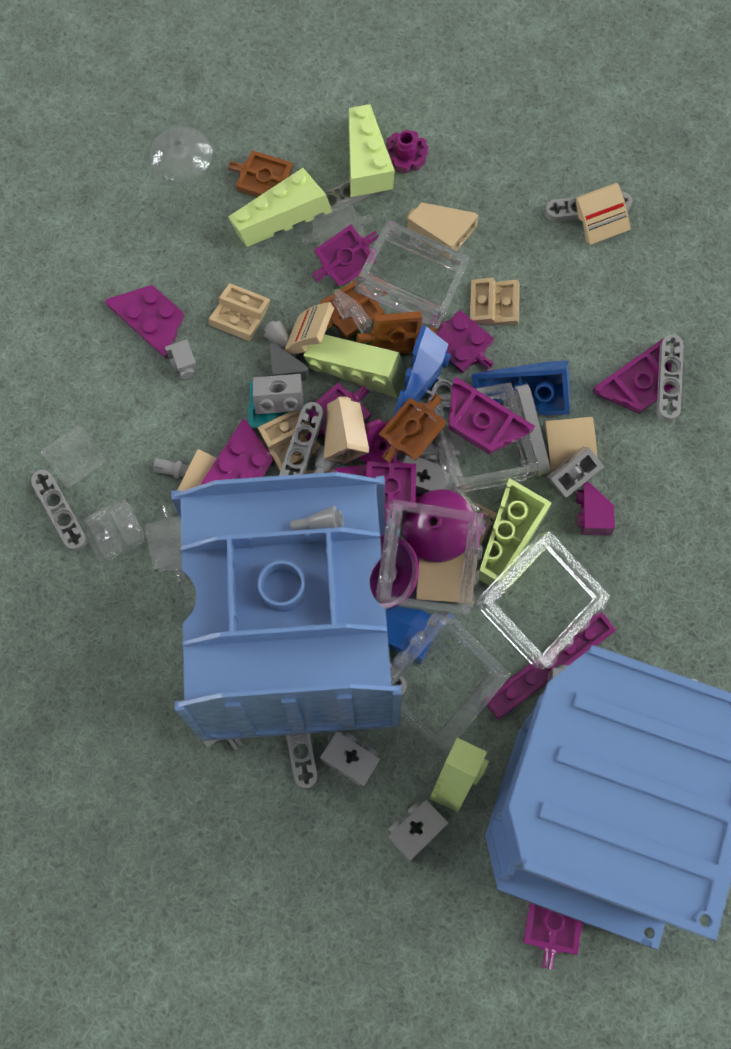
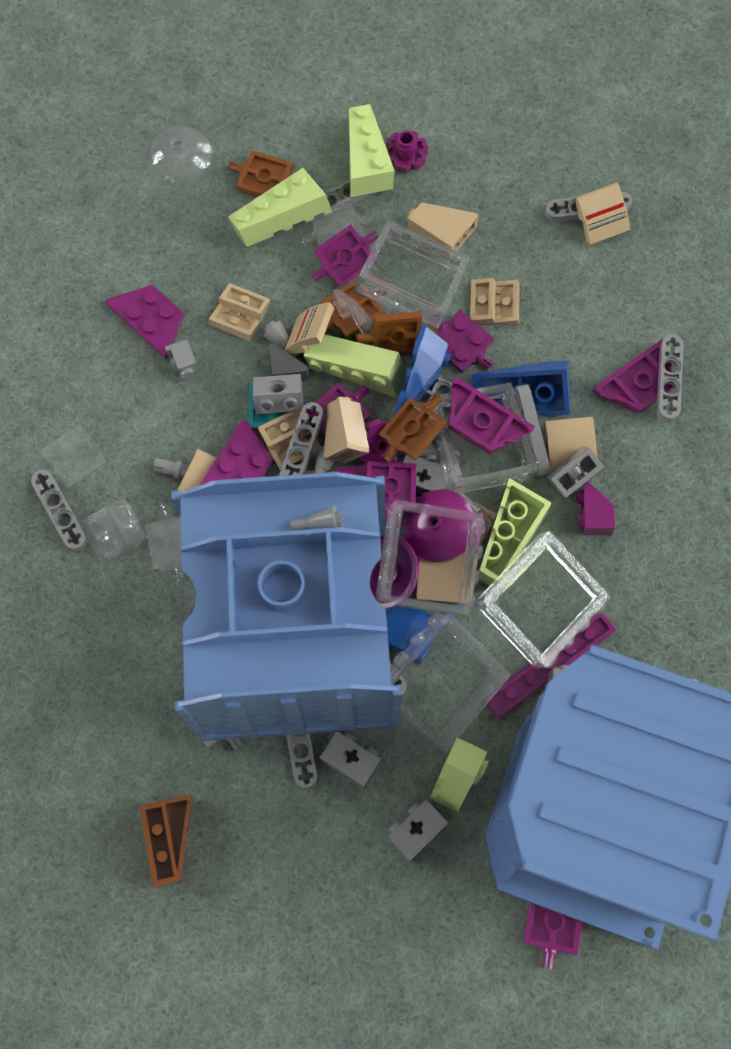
none -> dark orange wedge [139,794,192,889]

